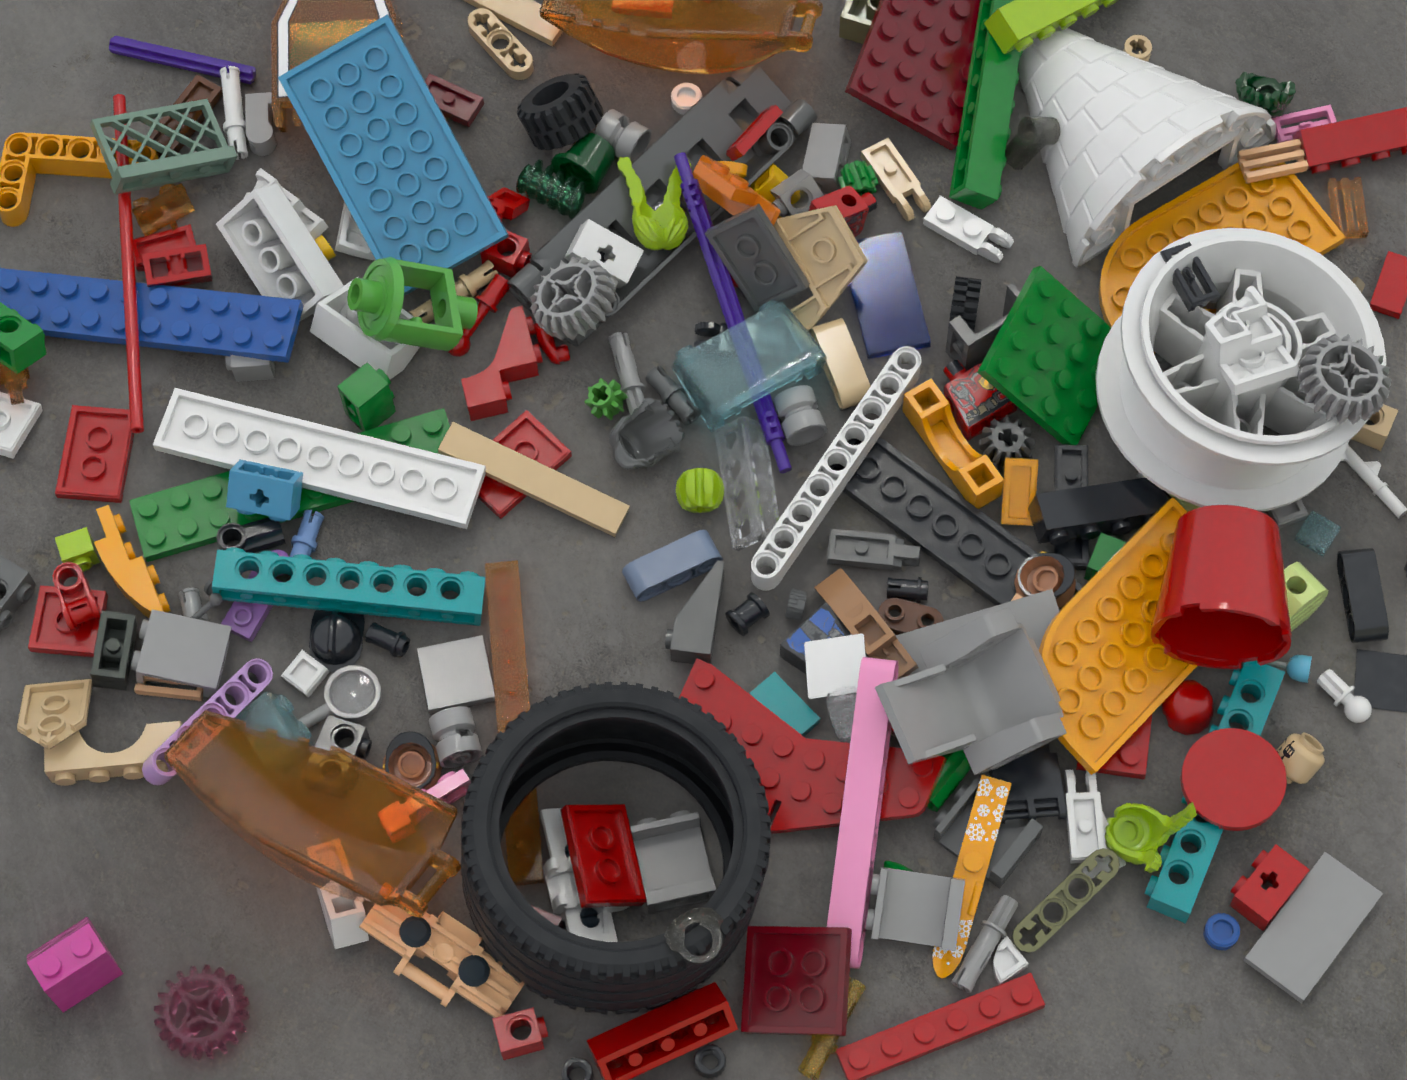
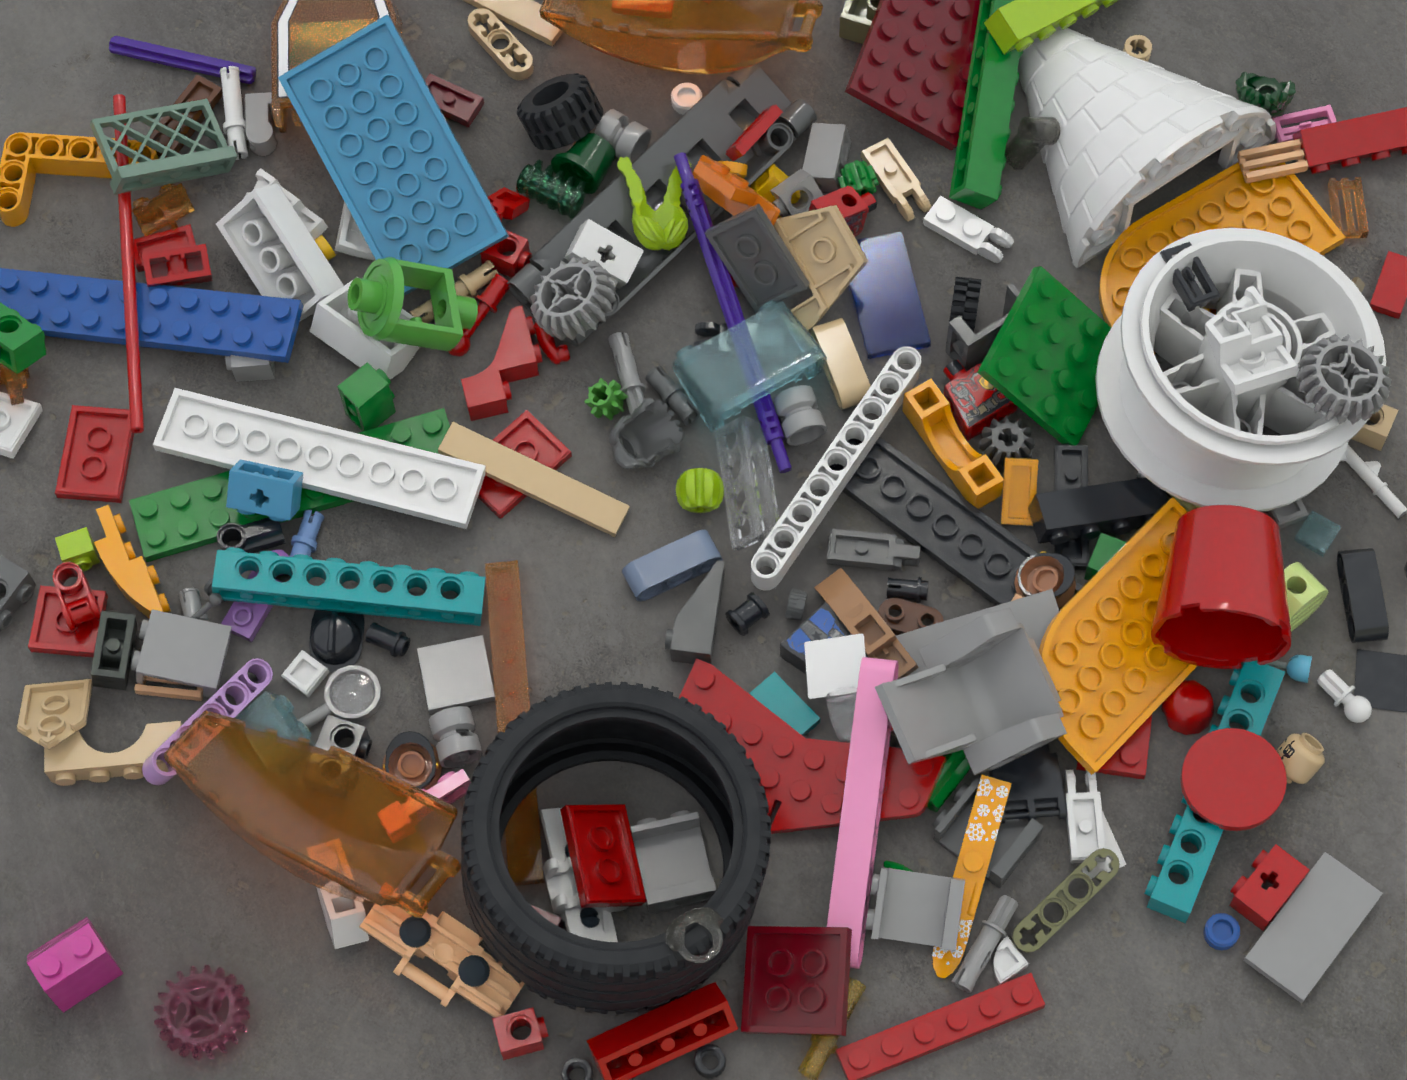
lime hair [1105,802,1197,873] -> none

